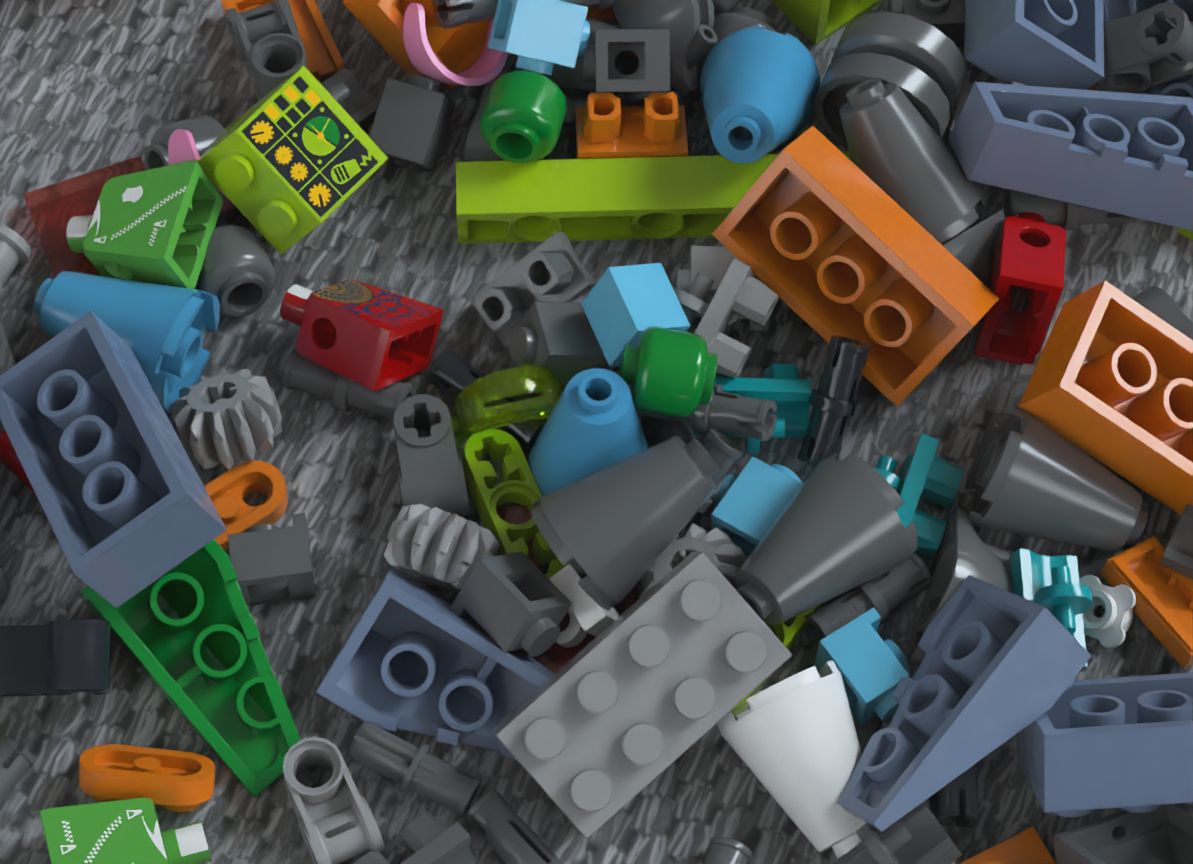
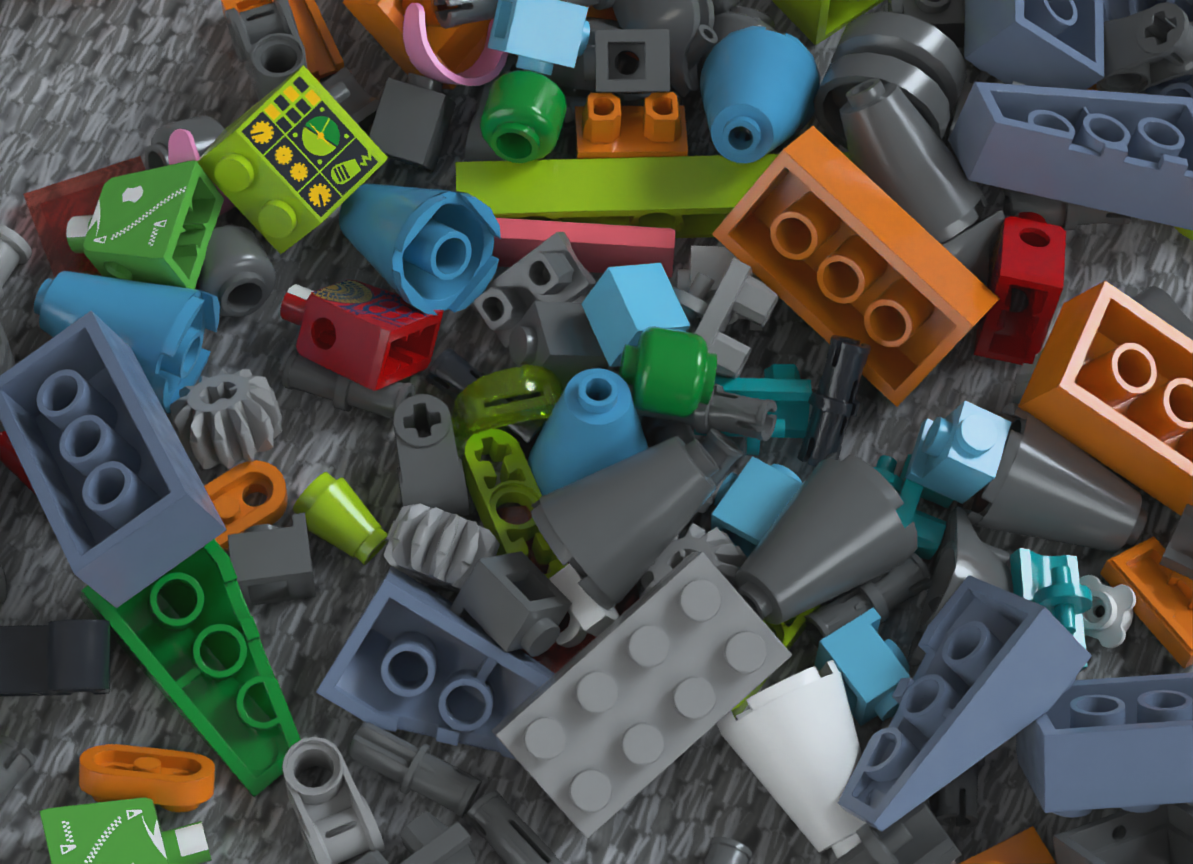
none -> lime cone [292,472,388,565]
none -> dark azure cone [339,184,501,315]
none -> coral tile [492,218,675,277]
none -> medium azure brick [905,401,1012,504]

